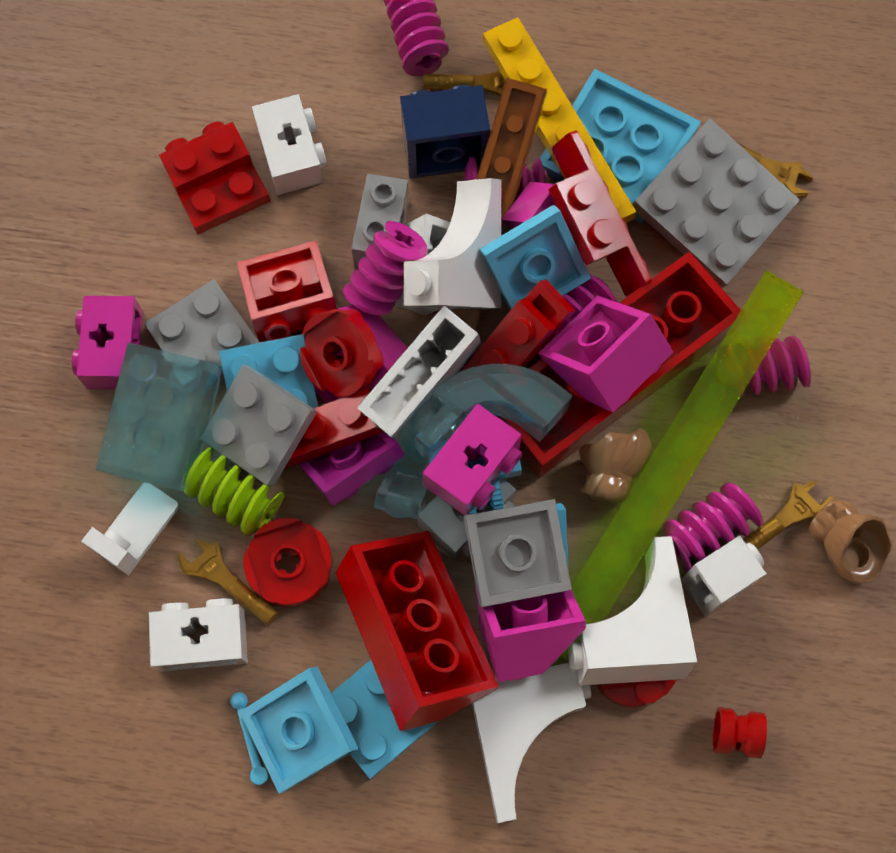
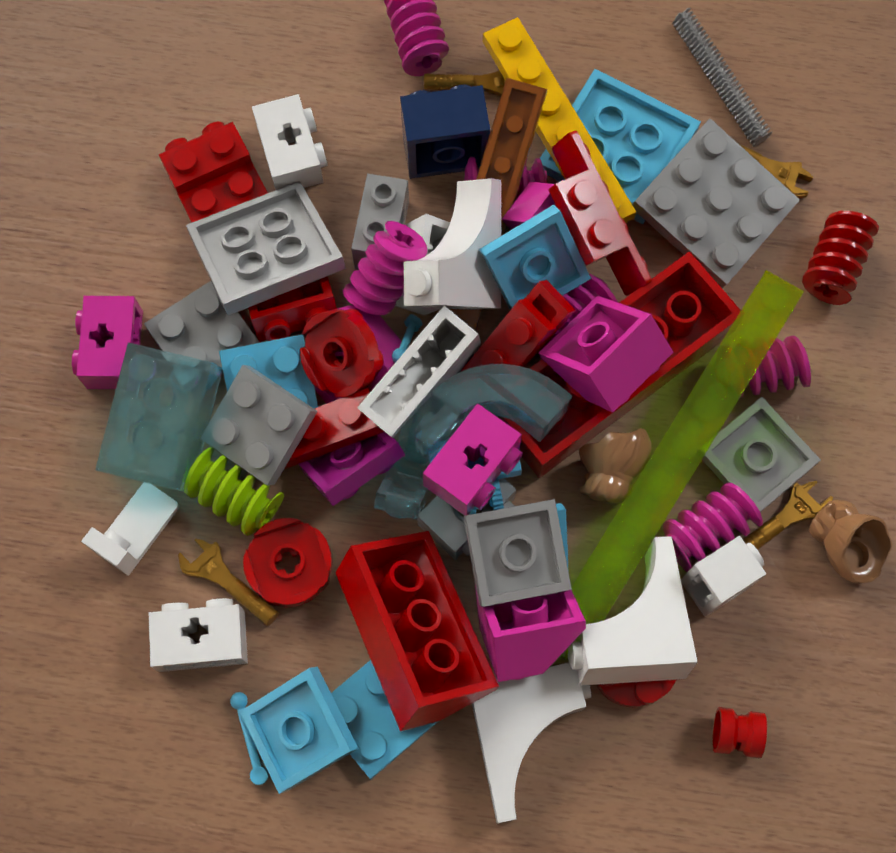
none -> light grey plate [186,181,346,316]
none -> medium azure hinge [392,314,422,363]
none -> light grey axle [672,8,773,147]
none -> light grey plate [696,397,821,512]
none -> red piece [802,211,879,305]

